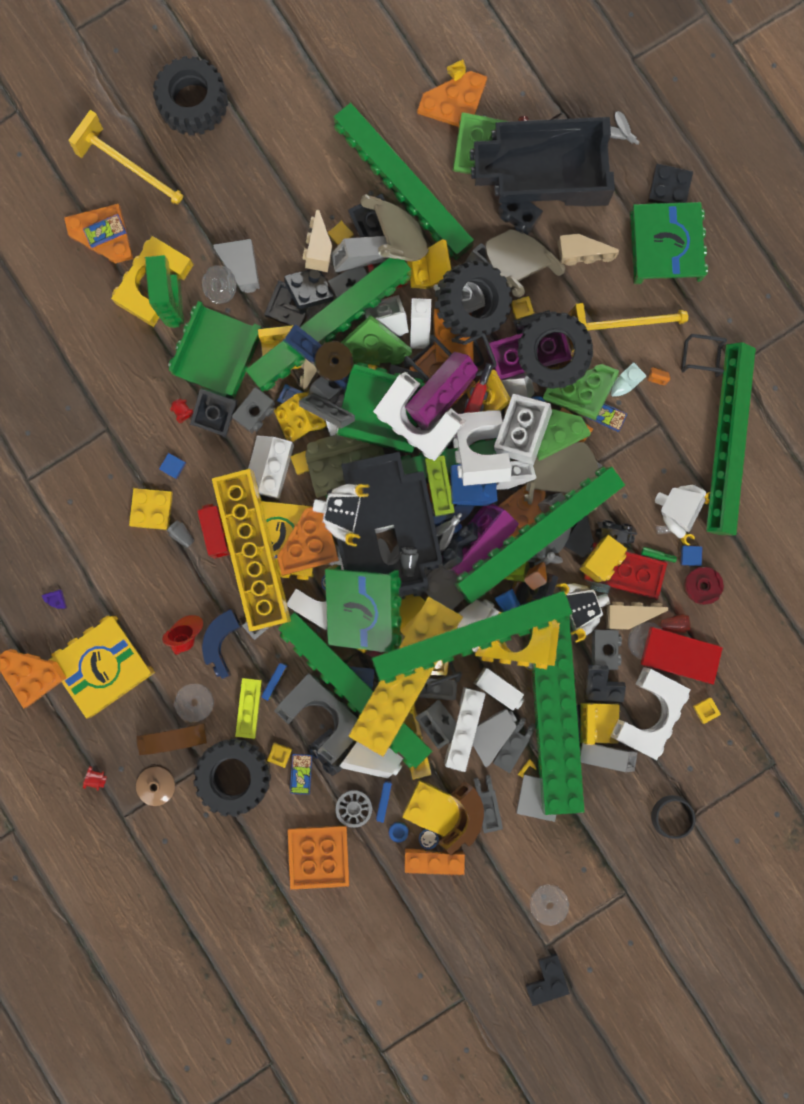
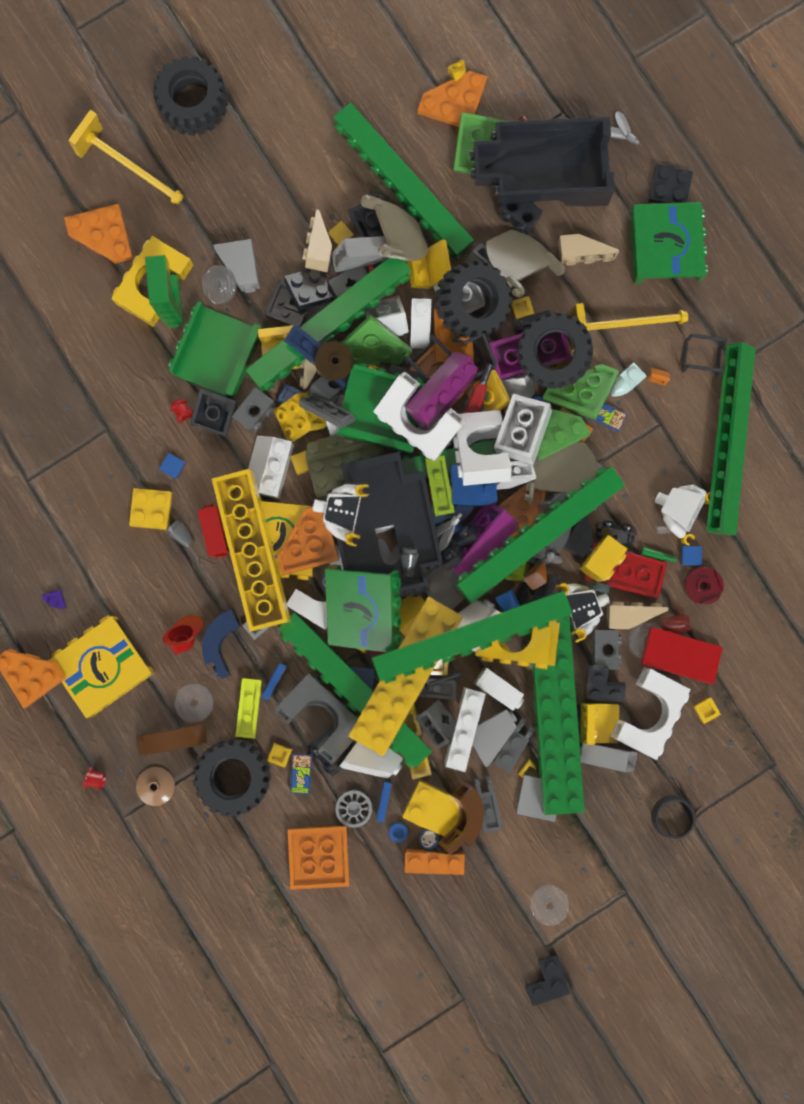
tile [83,214,126,248] -> none

